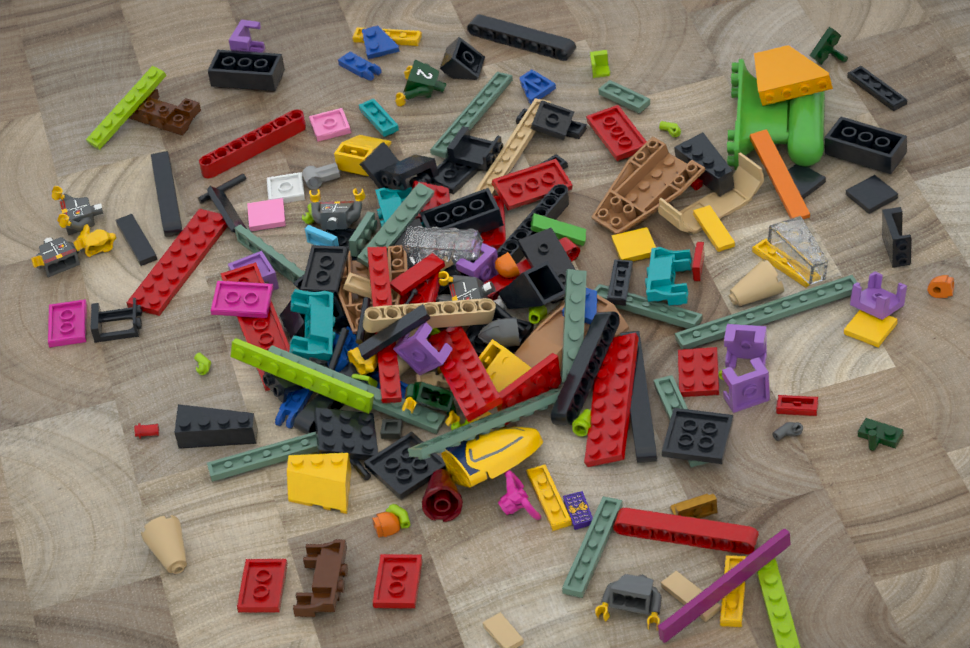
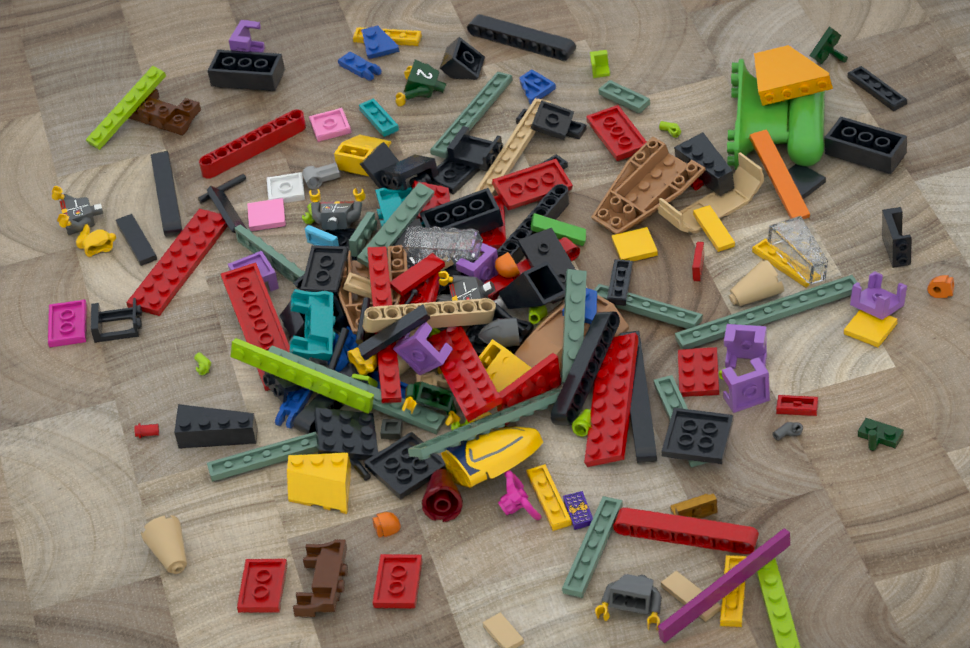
dark grey torso [31,237,87,277] -> none
dark pink tile [210,281,274,318] -> none
lime arm [386,504,411,529] -> none
teal bracket [645,247,692,306] -> none
black tile [846,175,898,214] -> none

